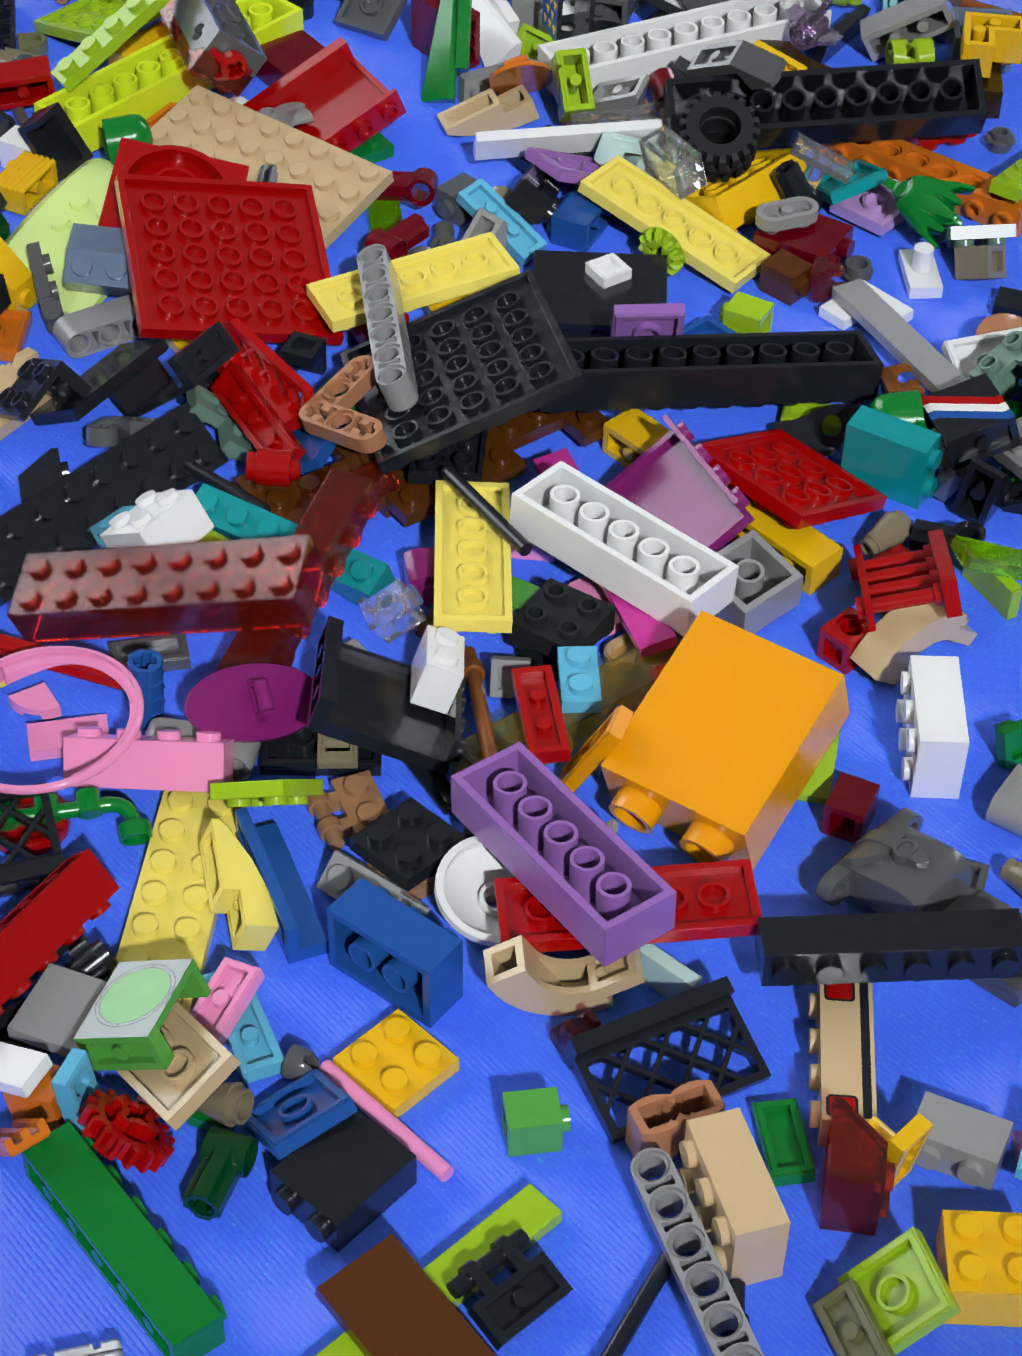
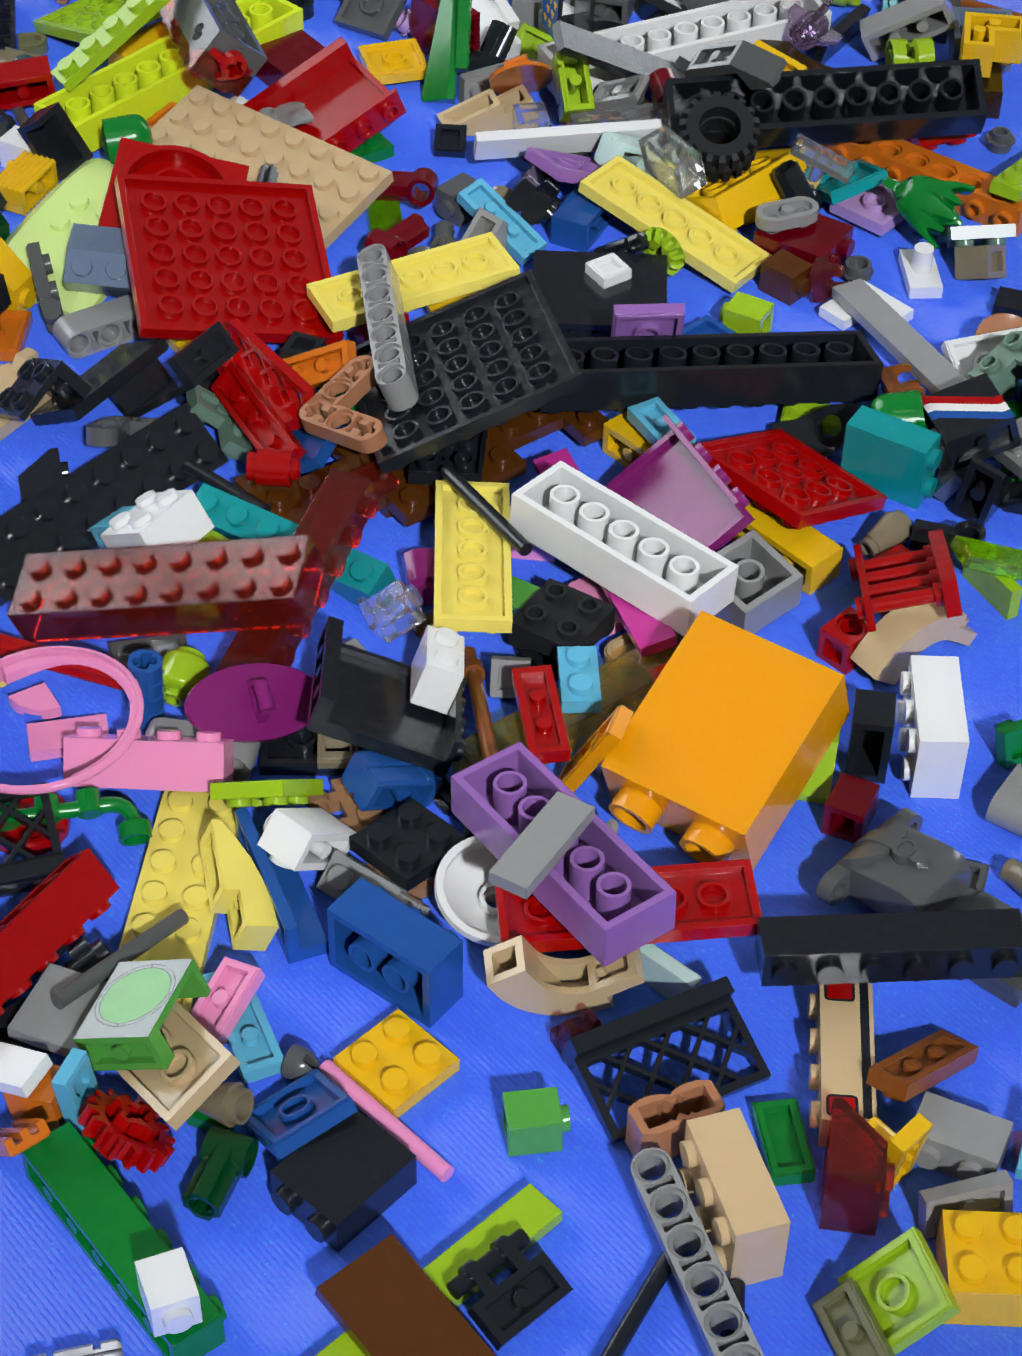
none -> dark grey bar [51,909,189,1010]
none -> white brick [135,1247,203,1337]
none -> lime head [162,646,211,707]
none -> white brick [257,808,356,871]
none -> orange plate [283,340,357,394]
none -> blue brick [341,749,443,811]
none -> yellow plate [358,38,428,85]
none -> lavender plate [395,8,412,37]
none -> black tile [433,123,467,158]
none -> black piece [469,20,518,71]
none -> light grey tile [488,791,595,900]
none -> clear panel [513,102,550,129]
none -> tile [552,20,686,78]
none -> black axle [593,232,650,254]
none -> medium azure plate [627,397,696,446]
none -> black piece [845,688,897,784]
none -> dark orange plate [866,1029,979,1102]
none -> light grey plate [918,1169,1014,1239]

